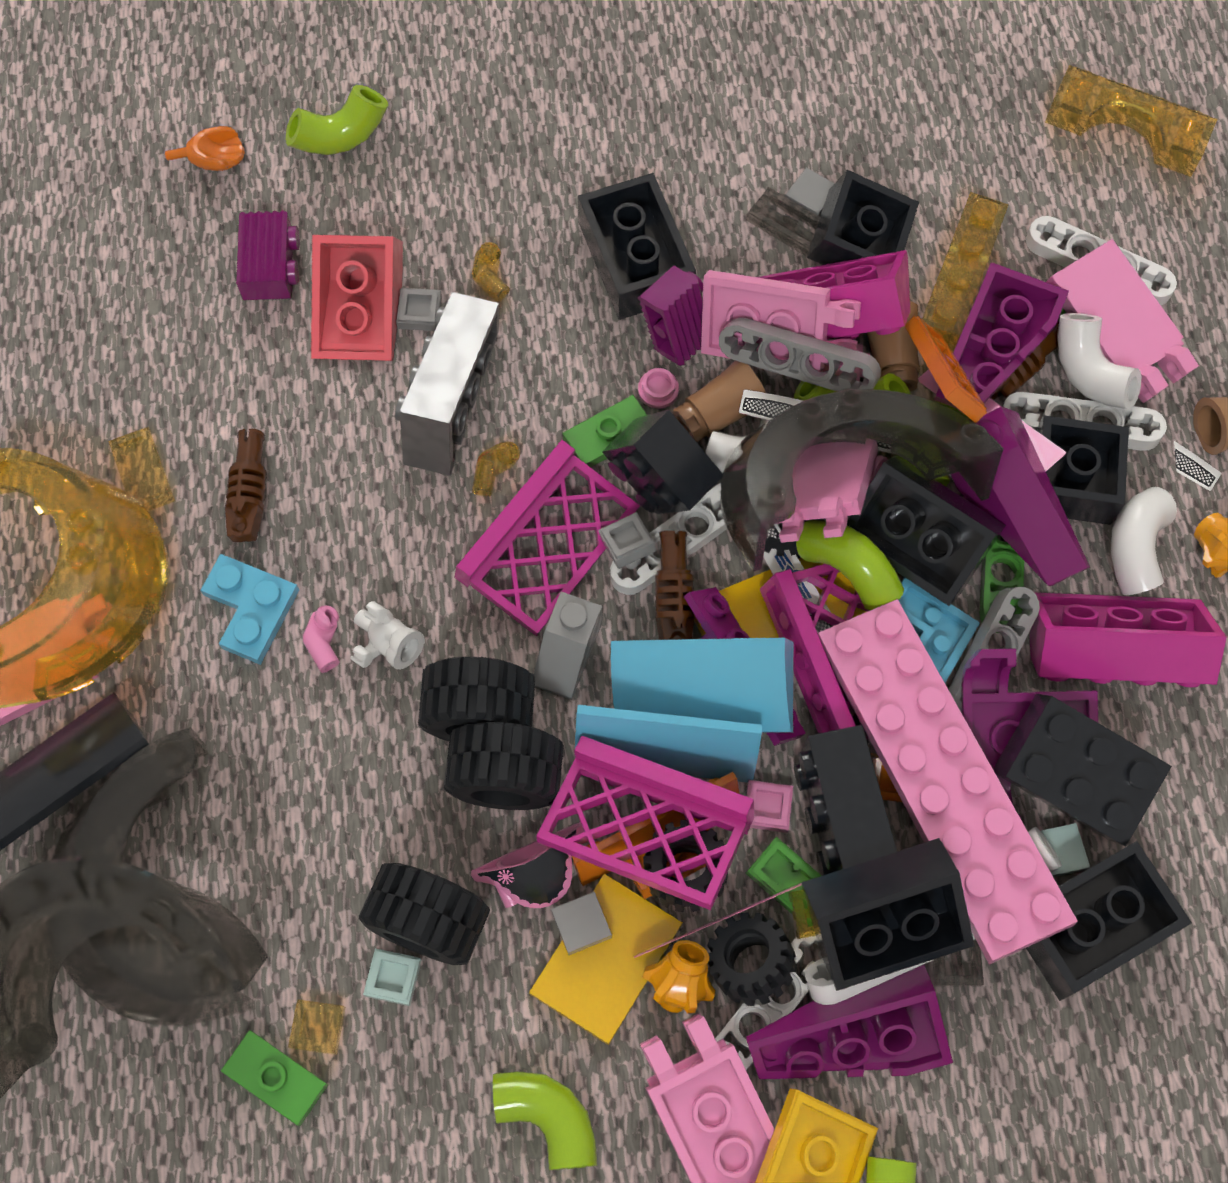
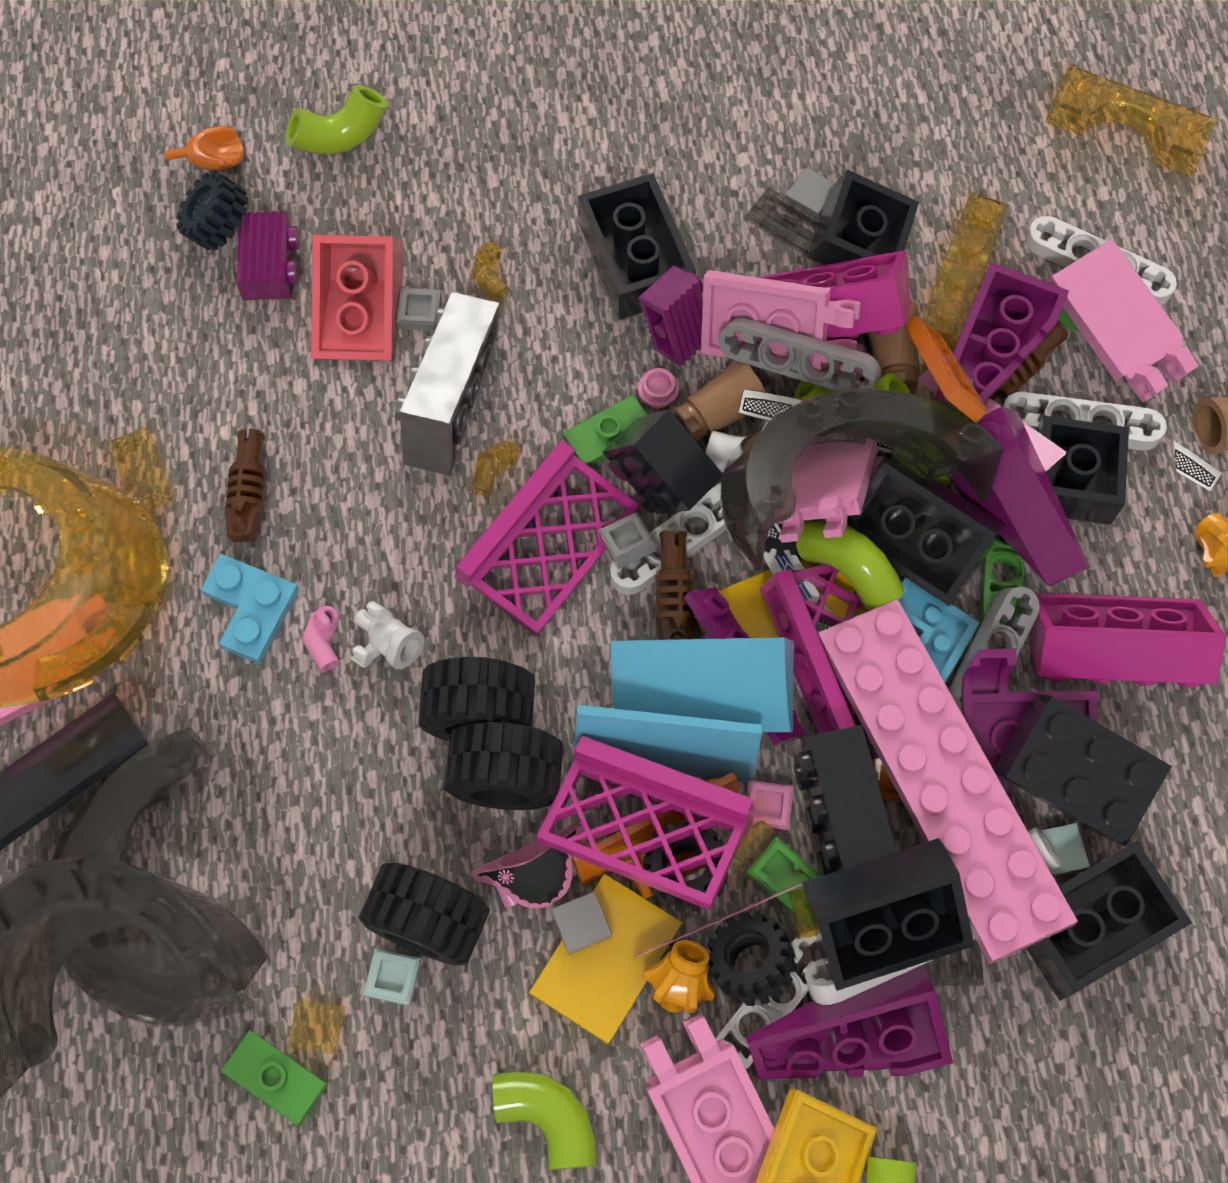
light grey slope [533,592,602,700] -> none
white cylinder [1057,313,1142,409] -> none
white cylinder [1111,487,1177,595] -> none
none -> black bush [176,171,248,251]
none -> clear yellow tile [731,820,774,871]

